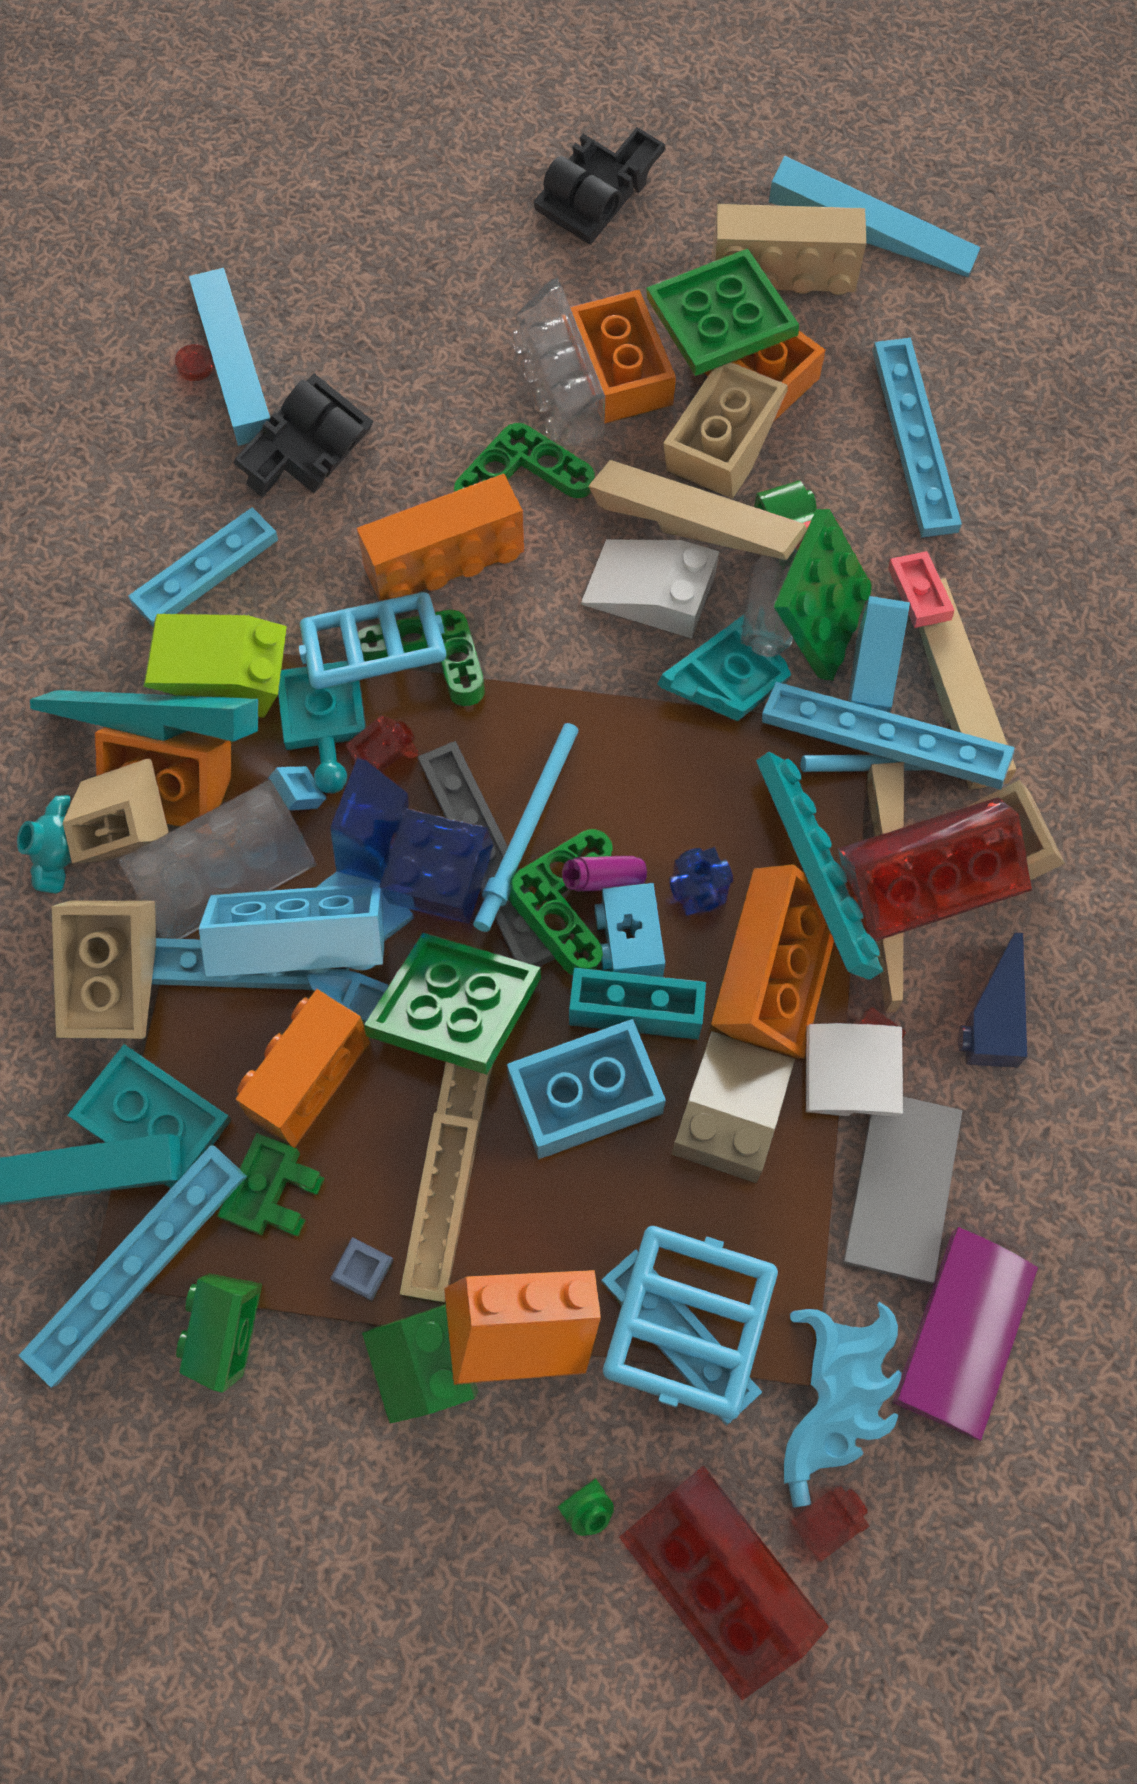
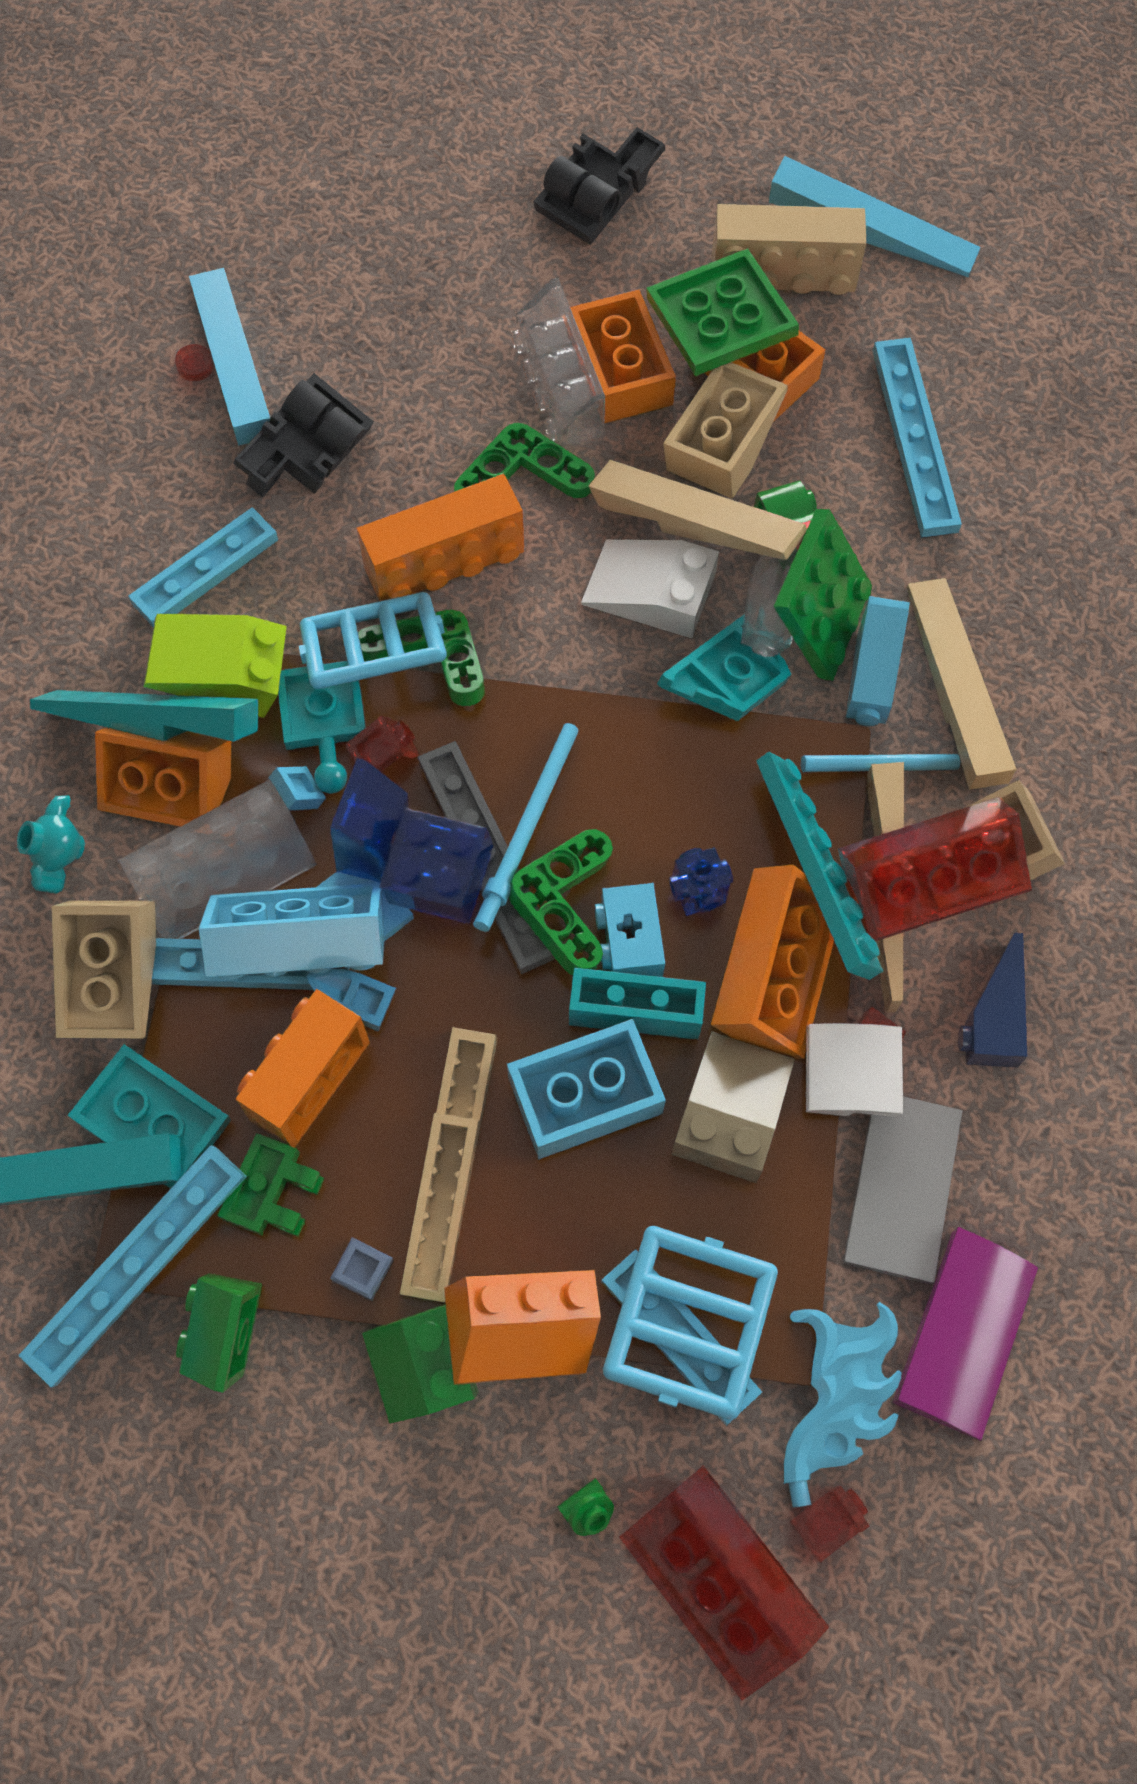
tan slope [63,759,170,863] -> none
green plate [364,933,541,1075] -> none
magenta piece [562,856,647,892] -> none
medium azure plate [762,682,1015,790] -> none
coral plate [888,551,955,628] -> none

